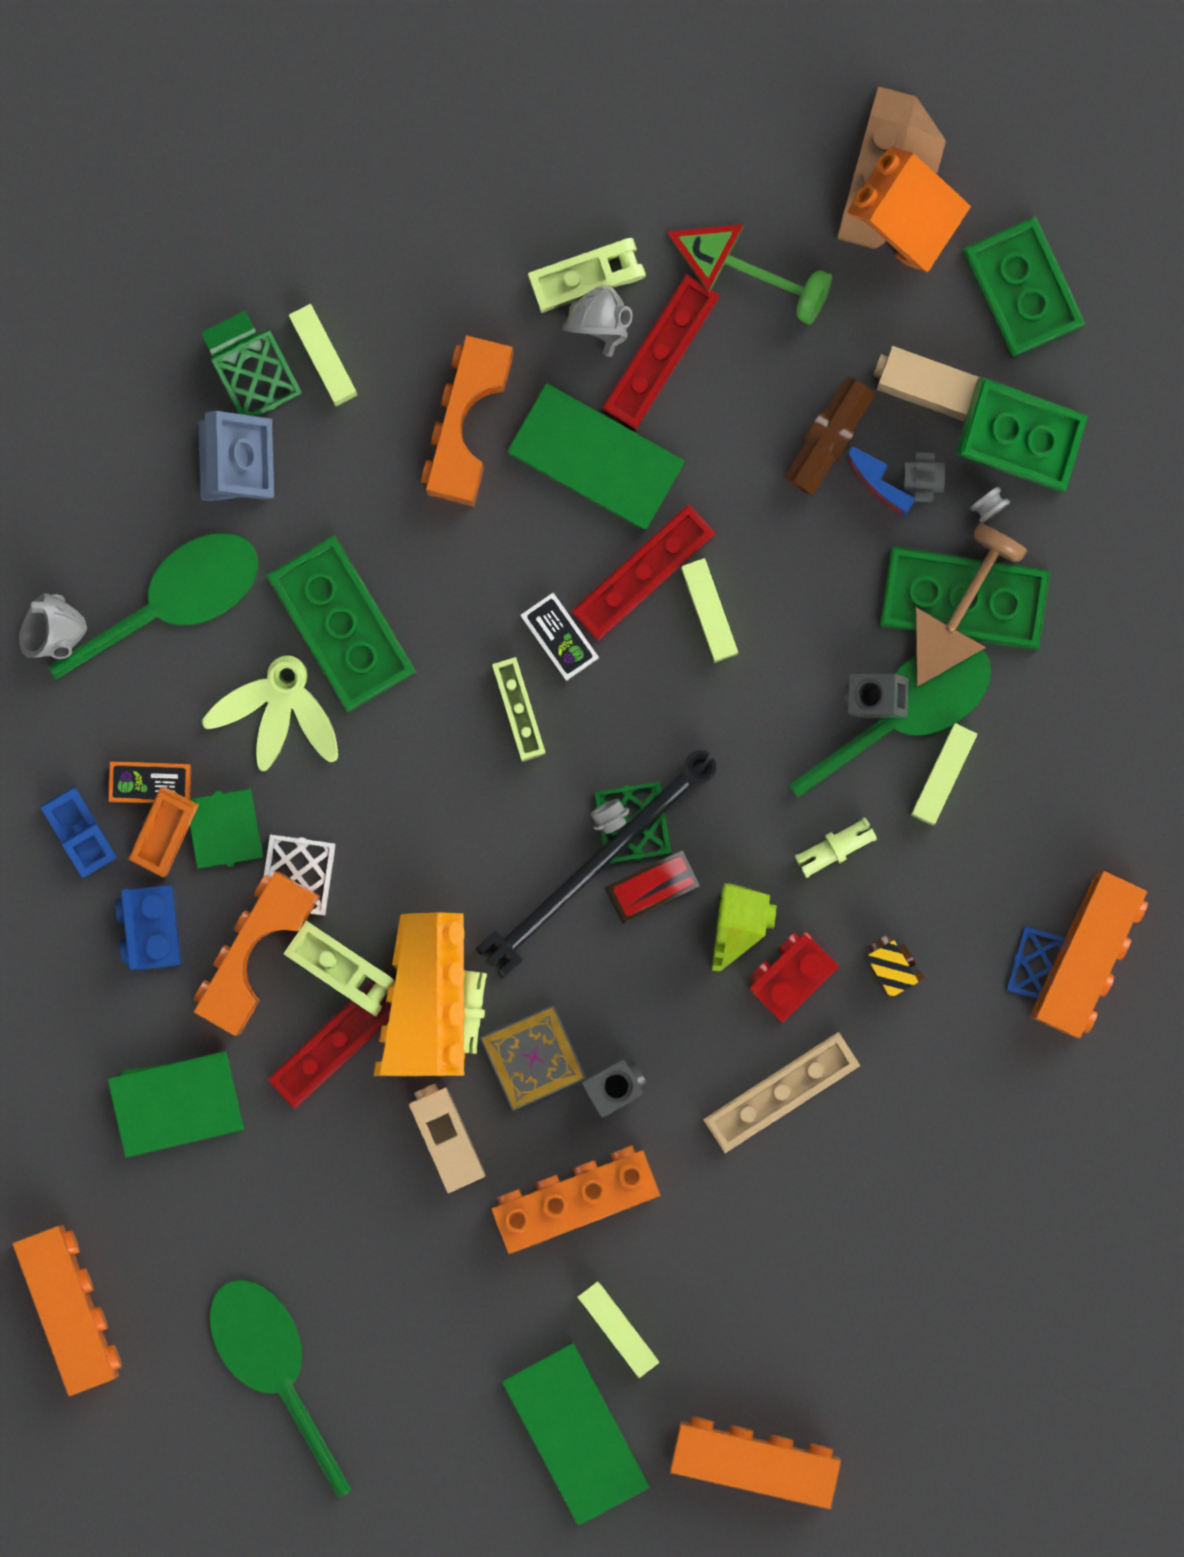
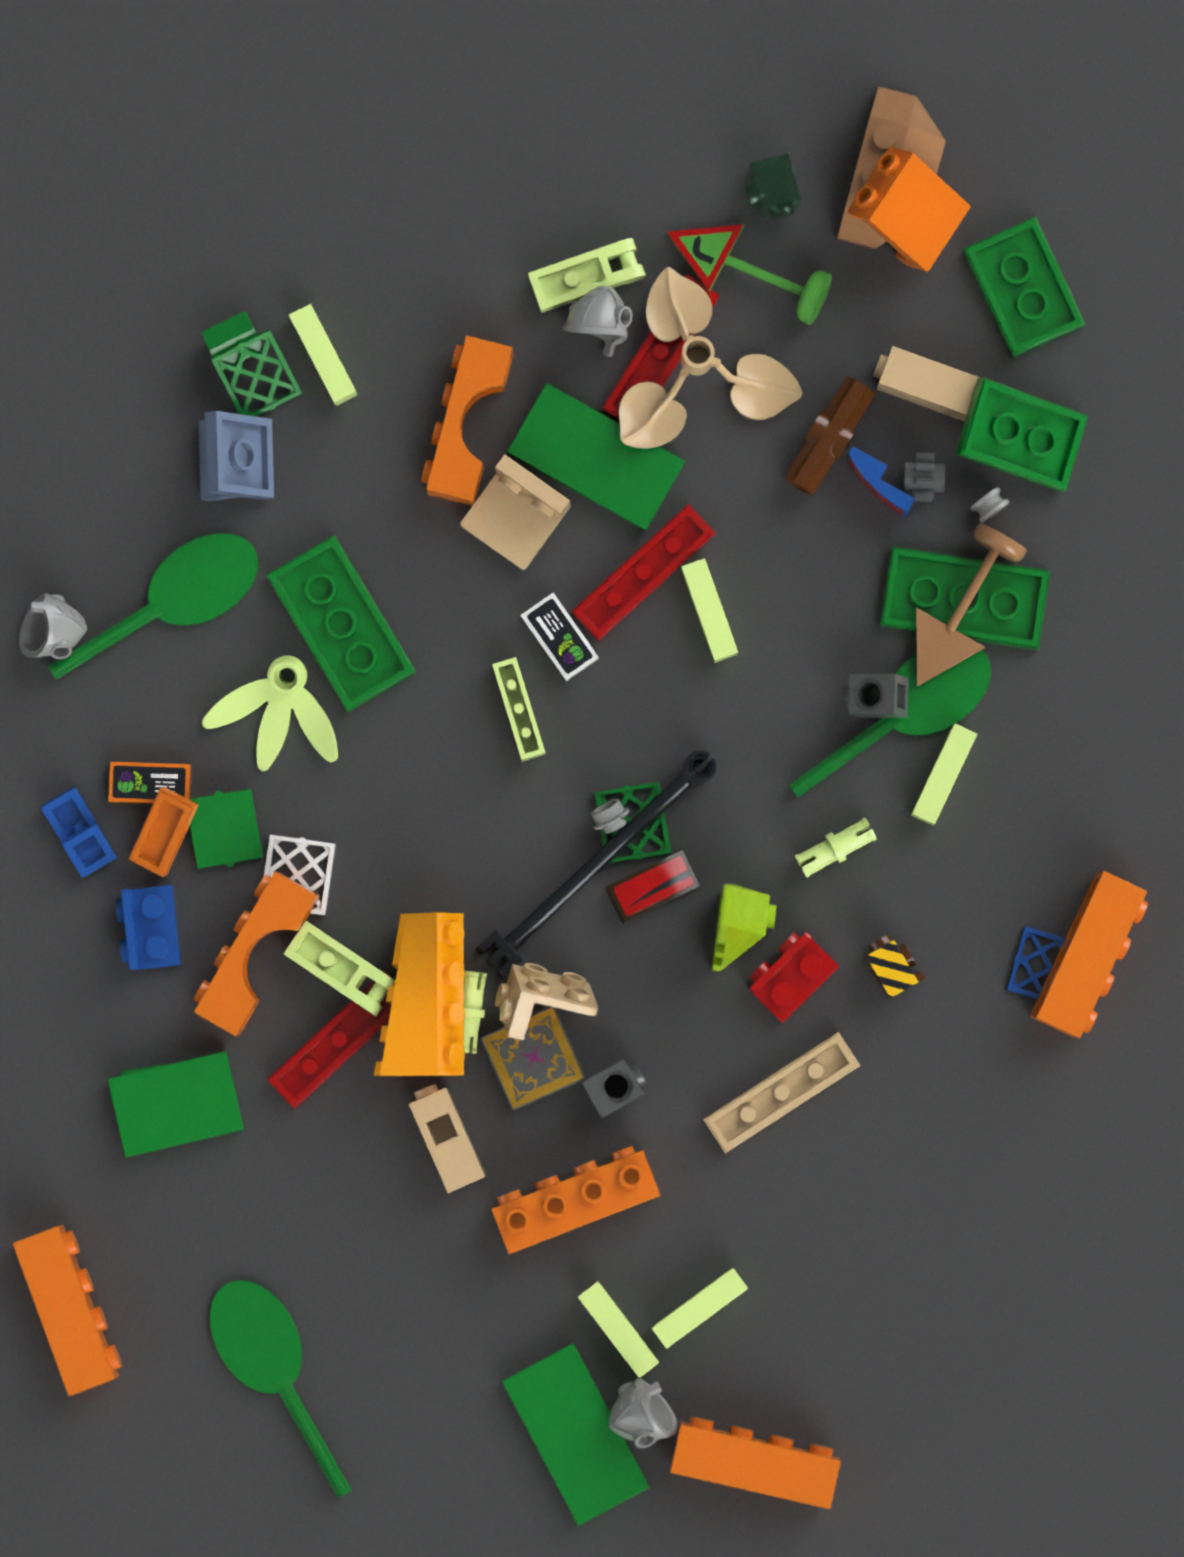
none -> tan bracket [461,454,571,570]
none -> tan bracket [495,963,598,1040]
none -> light grey helmet [609,1378,678,1448]
none -> tan plant [619,267,802,449]
none -> yellowish green piece [651,1267,748,1349]
none -> clear green brick [746,153,801,220]

